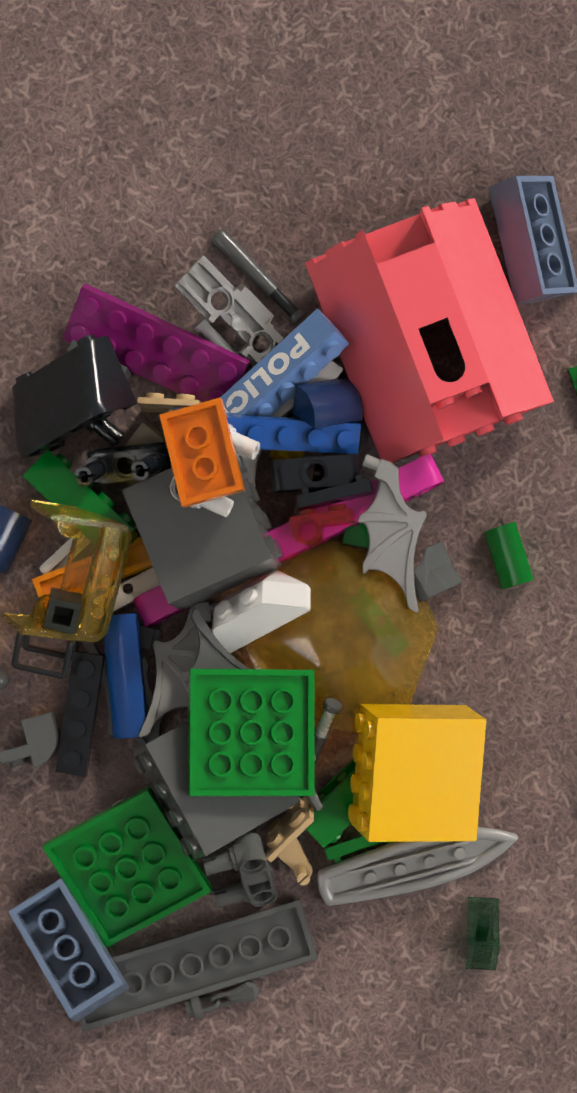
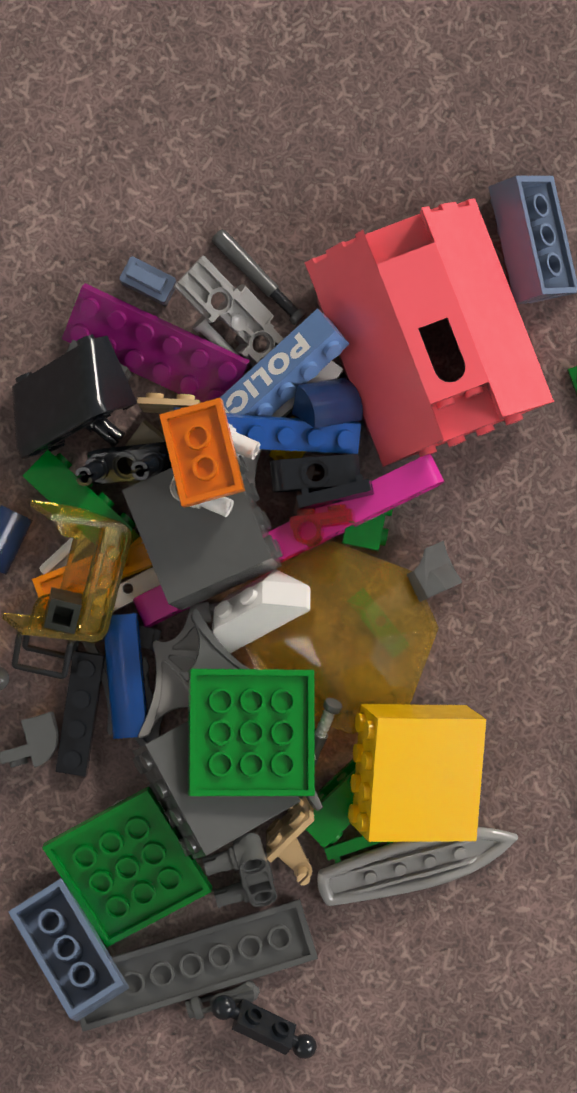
light grey animal [358,454,427,613] -> none
clear green slope [465,897,500,971] -> none
green brick [483,521,534,590] -> none
none -> sand blue piece [120,256,177,306]
none -> black plate [211,995,317,1059]

